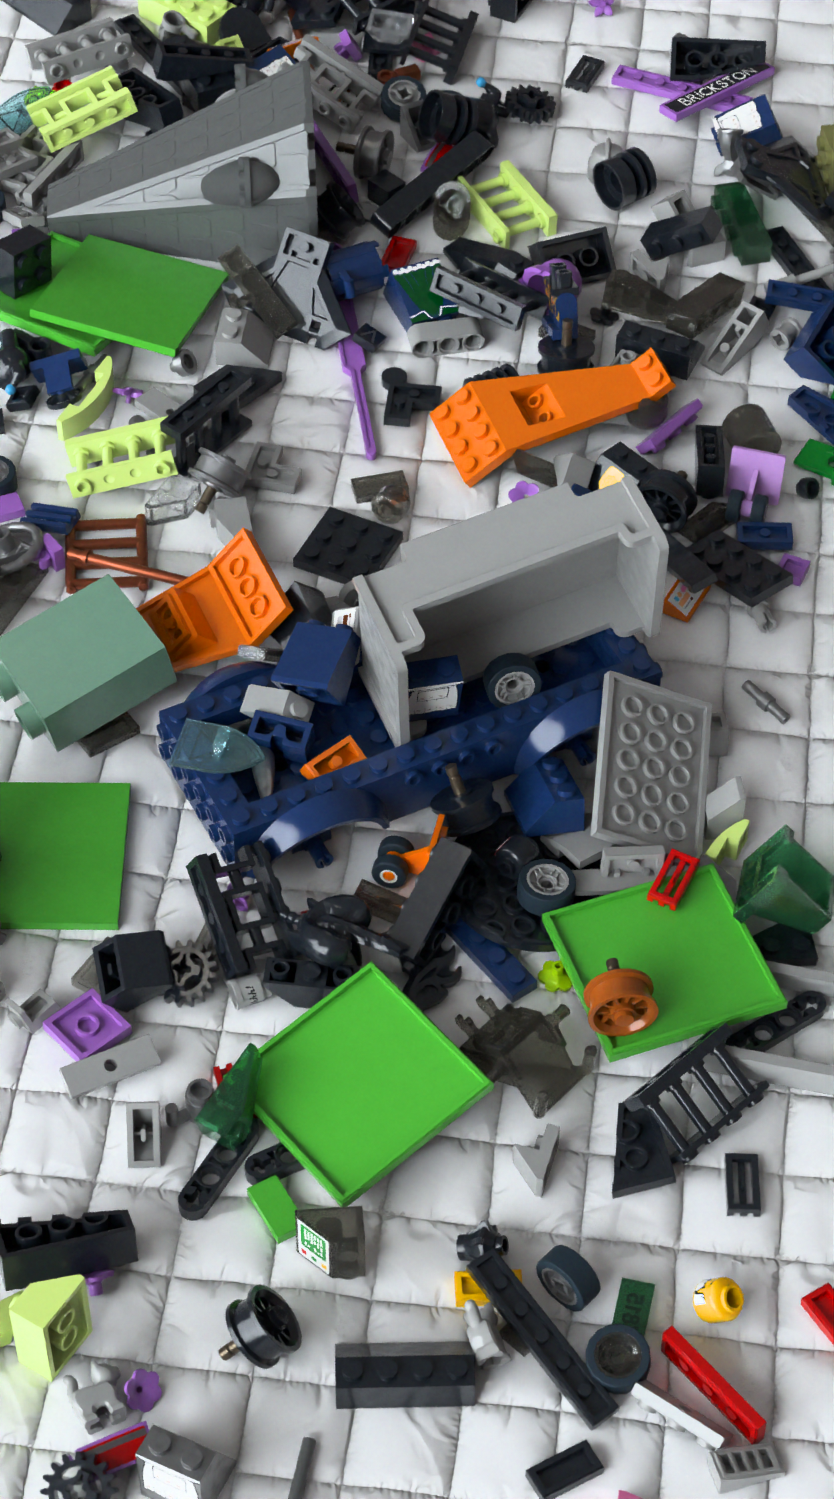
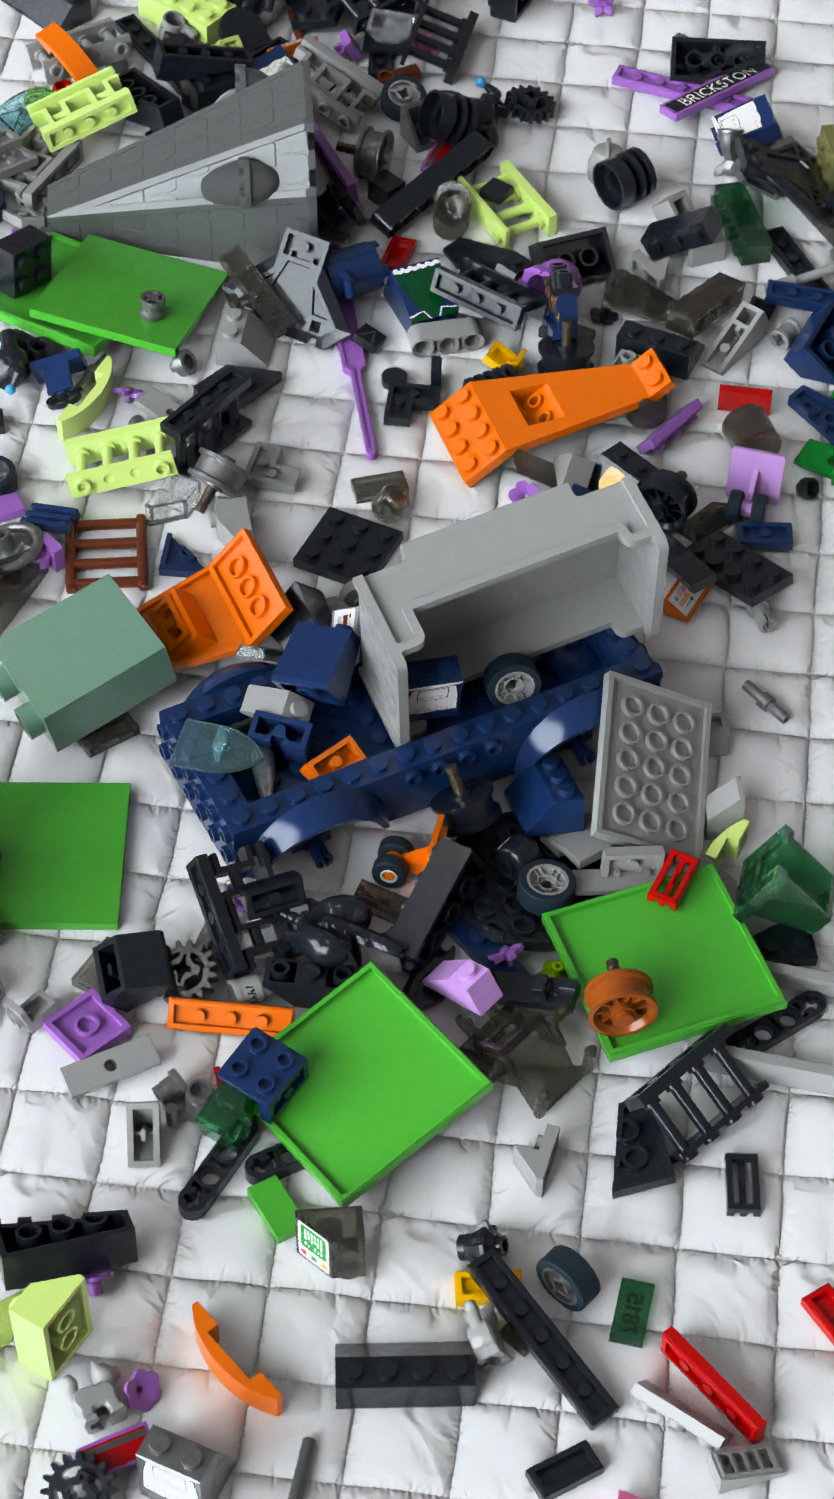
black tile [5,385,40,412] -> none
copper bar [67,548,188,585] -> none
black wheel [218,1285,302,1369] -> none
black tile [565,55,605,93] -> none
wheel [585,1324,651,1394] -> none
yellow head [693,1277,744,1323] -> none
black slope [695,425,725,499] -> none
medium lavender tile [778,553,810,587] -> none
none -> orange slope [35,22,98,104]
none -> flat silver wheel [139,290,166,322]
none -> flat silver piece [152,1068,187,1108]
none -> dark blue tile [159,533,204,578]
none -> orange tile [167,996,295,1037]
none -> orange slope [192,1301,283,1416]
none -> dark blue bracket [217,1027,309,1125]
none -> black slope [237,870,307,921]
none -> lavender slope [422,959,503,1016]
none -> black tile [431,356,442,386]
none -> black tile [479,177,514,205]
none -> yellow bracket [481,340,527,373]
none -> black hinge [486,967,581,1014]
none -> medium lavender plant [487,943,524,967]
none -> red tile [717,384,773,415]

